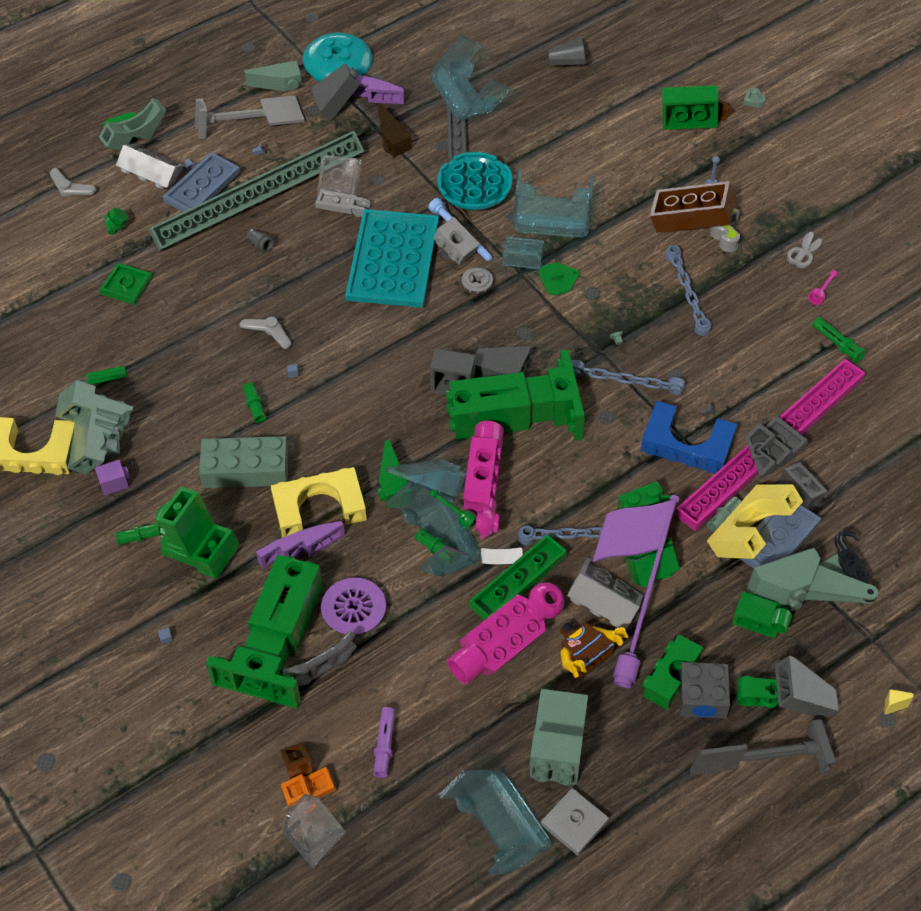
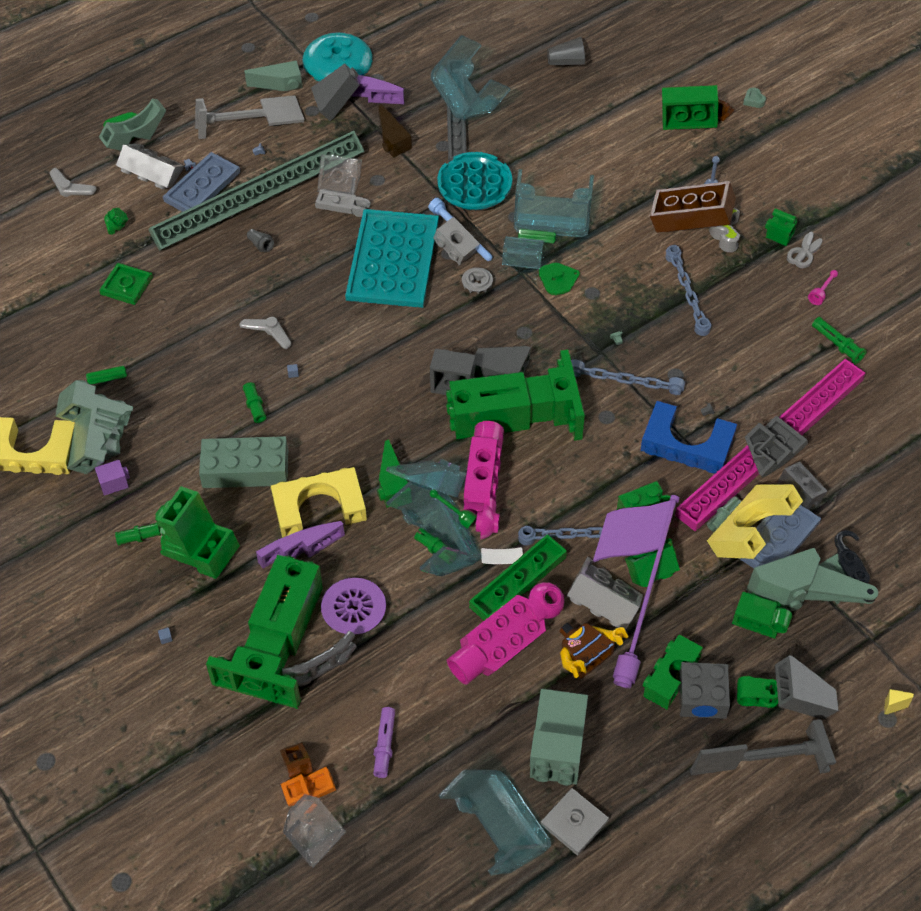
none -> green axle [518,229,556,243]
none -> green brick [765,208,797,246]

